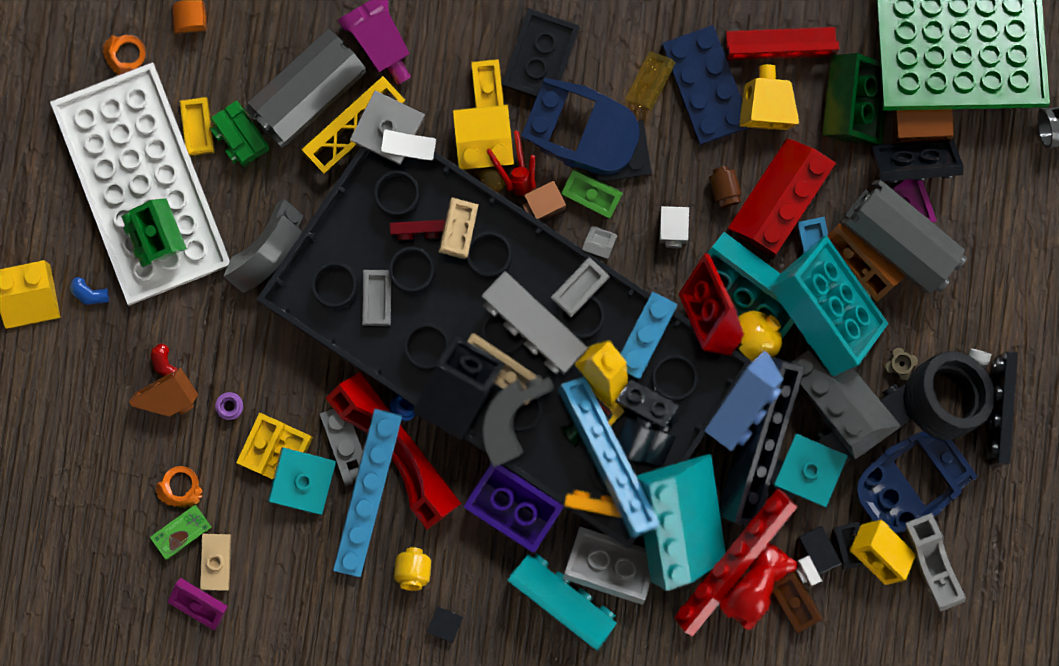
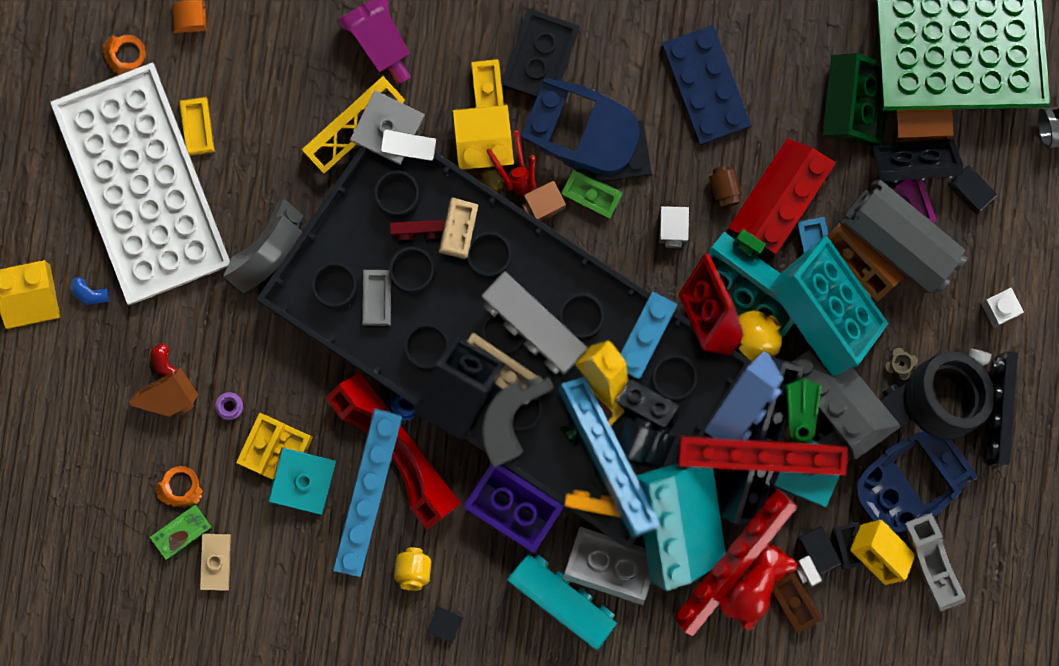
green brick [121,198,187,268] -> none
magenta plate [167,578,228,631] -> none
green brick [210,101,270,167] -> none
dark grey brick [244,29,367,148] -> none
light grey plate [320,409,363,486] -> none
light grey tile [551,257,610,317] -> none
light grey tile [582,226,617,259] -> none
clear yellow plate [625,51,675,111] -> none
red fence [726,27,839,60] -> none
yellow torso [740,64,799,130] -> none
none -> red plate [677,436,848,475]
none -> green plate [734,229,766,257]
none -> green piece [786,378,821,443]
none -> black piece [948,165,998,215]
none -> white brick [981,288,1024,328]

